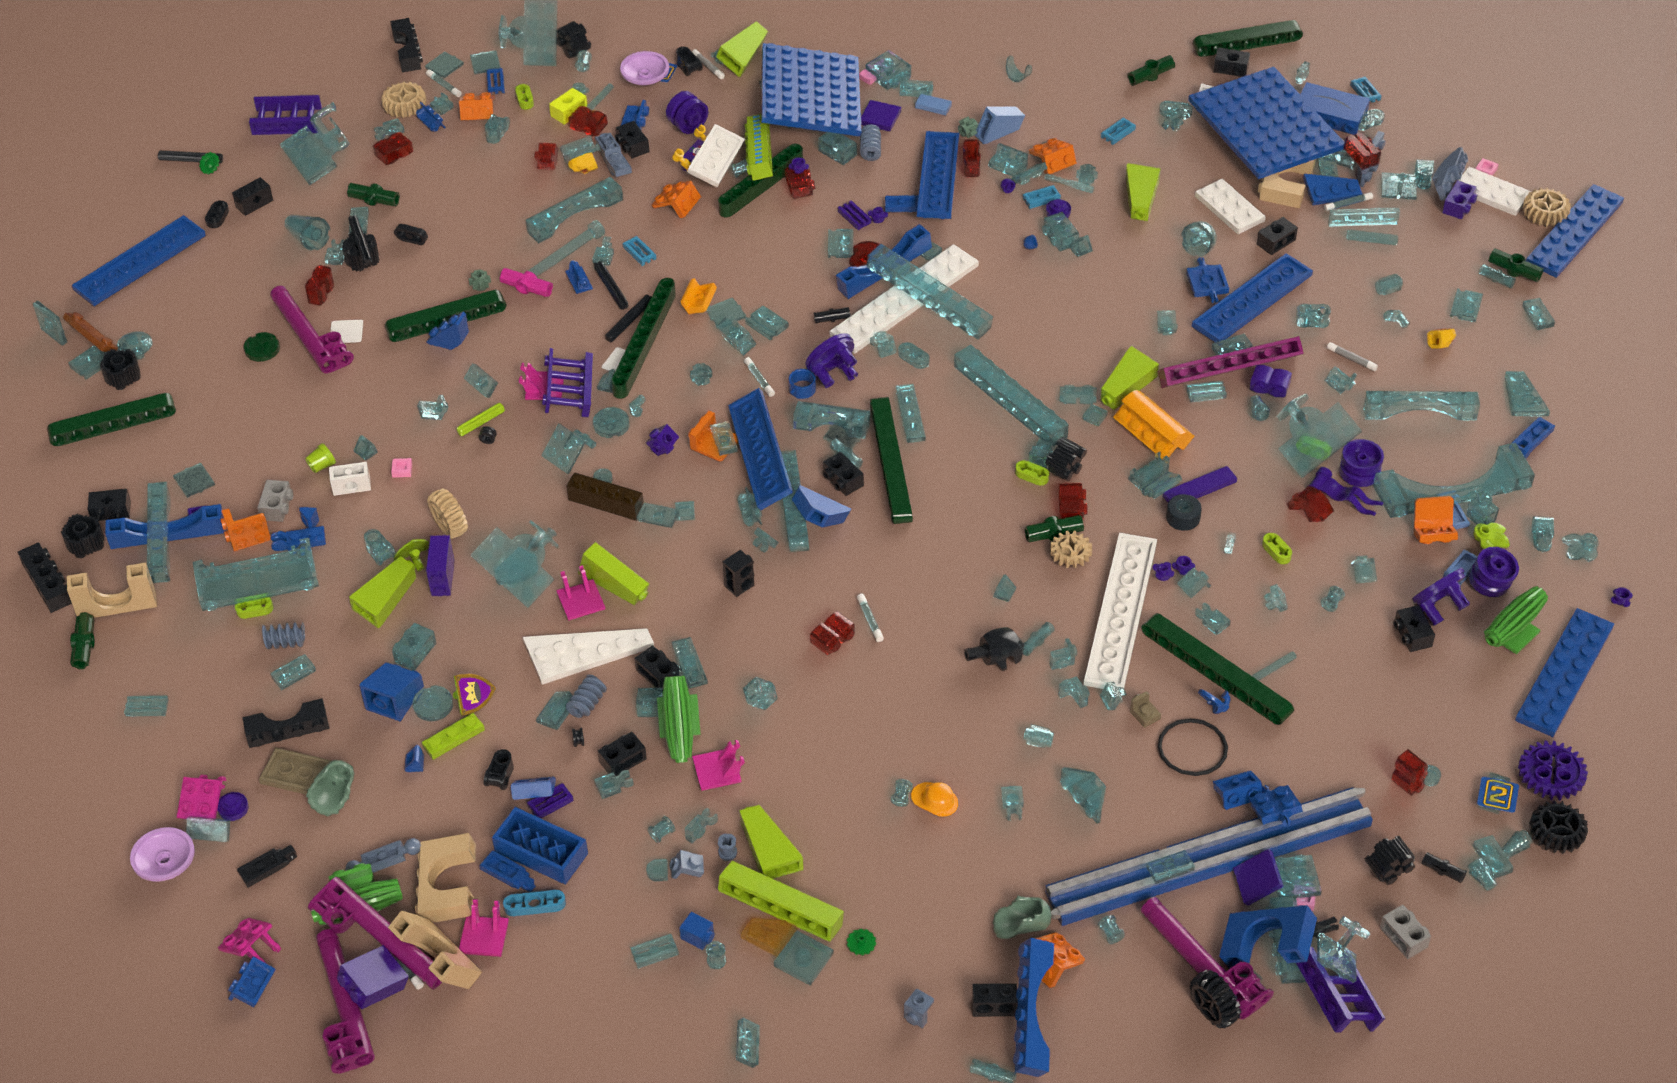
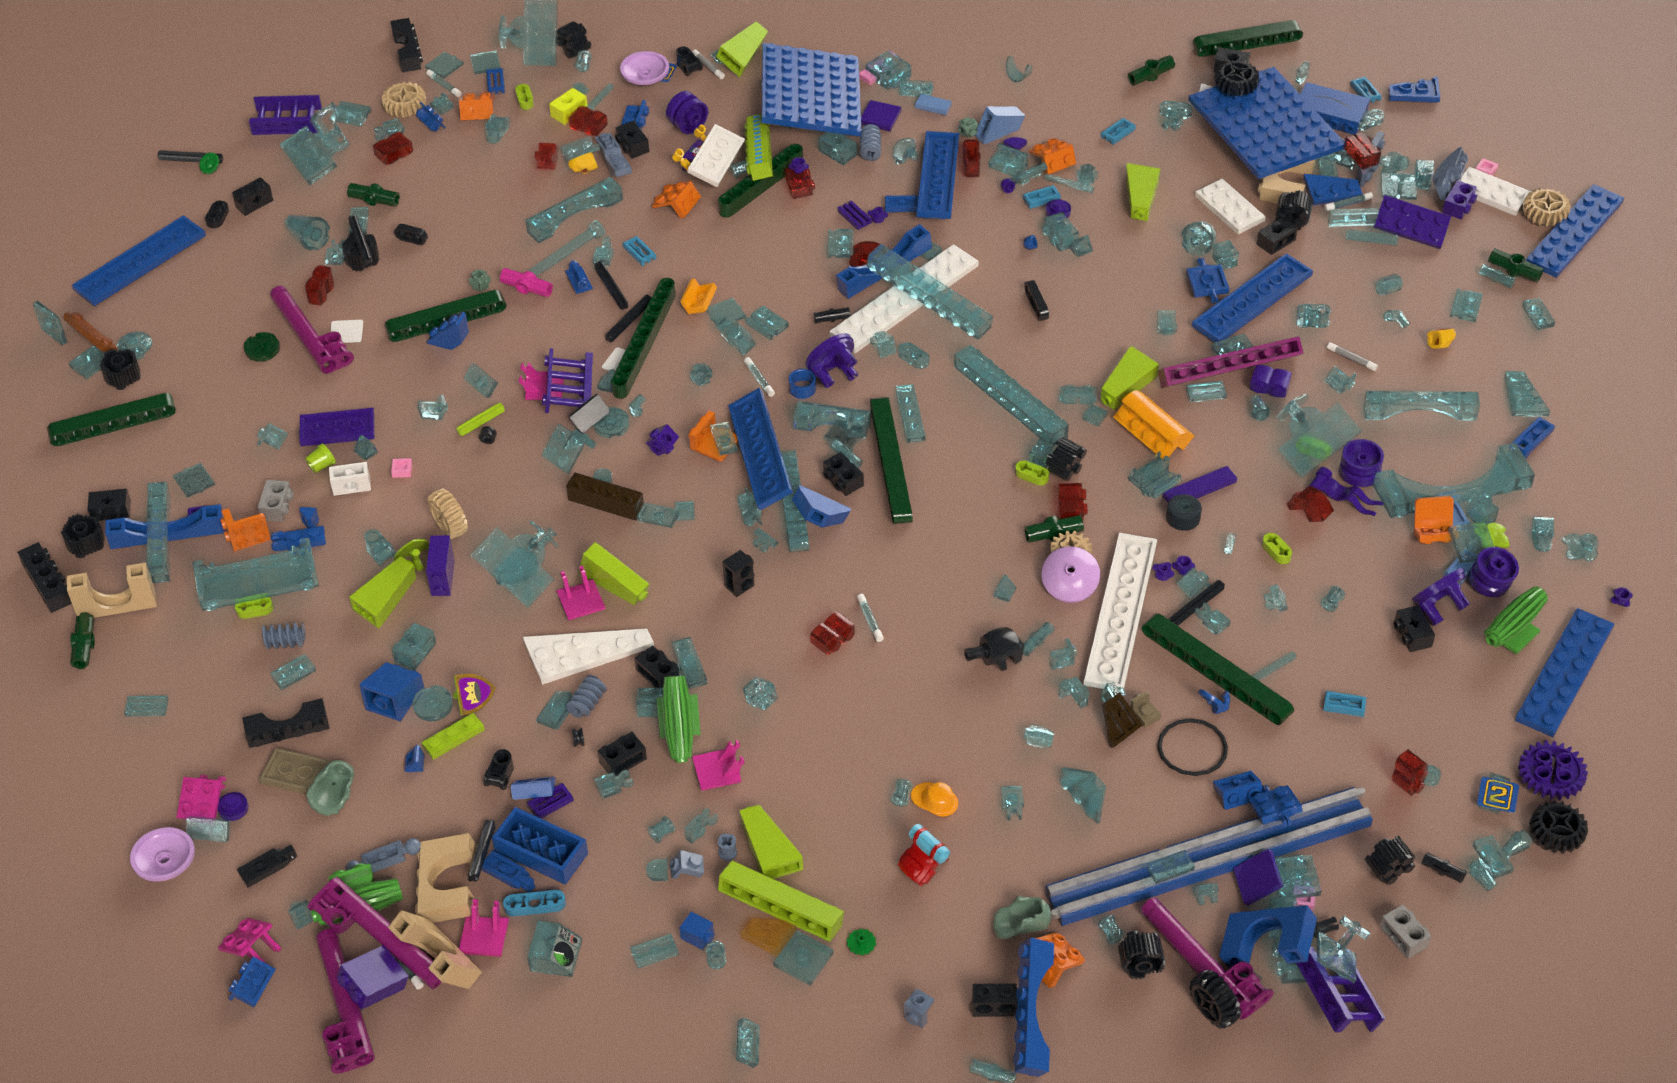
clear light blue bracket [1351,555,1377,584] -> none
none -> clear light blue bracket [257,423,288,450]
none -> clear light blue tile [287,900,314,930]
none -> dark purple plate [300,408,375,446]
none -> clear light blue plate [331,101,371,127]
none -> black axle [467,820,496,882]
none -> clear light blue slope [527,921,582,977]
none -> slope [568,393,610,434]
none -> clear light blue piece [893,138,919,164]
none -> red piece [897,824,950,886]
none -> dark purple tile [1003,137,1027,152]
none -> black beam [1024,280,1049,321]
none -> lavender dish [1042,546,1100,603]
none -> dark brown wing [1102,692,1143,748]
none -> black brick [1118,930,1166,980]
none -> black axle [1168,580,1225,626]
none -> clear light blue tile [1192,883,1219,906]
none -> clear light blue brick [1212,240,1239,270]
none -> black gear [1214,60,1260,97]
none -> black brick [1276,190,1313,231]
none -> dark azure tile [1323,691,1367,717]
none -> dark purple plate [1373,195,1451,249]
none -> clear light blue plate [1377,152,1410,175]
none -> blue wing [1388,76,1440,103]
none -> clear light blue plate [1448,522,1494,564]

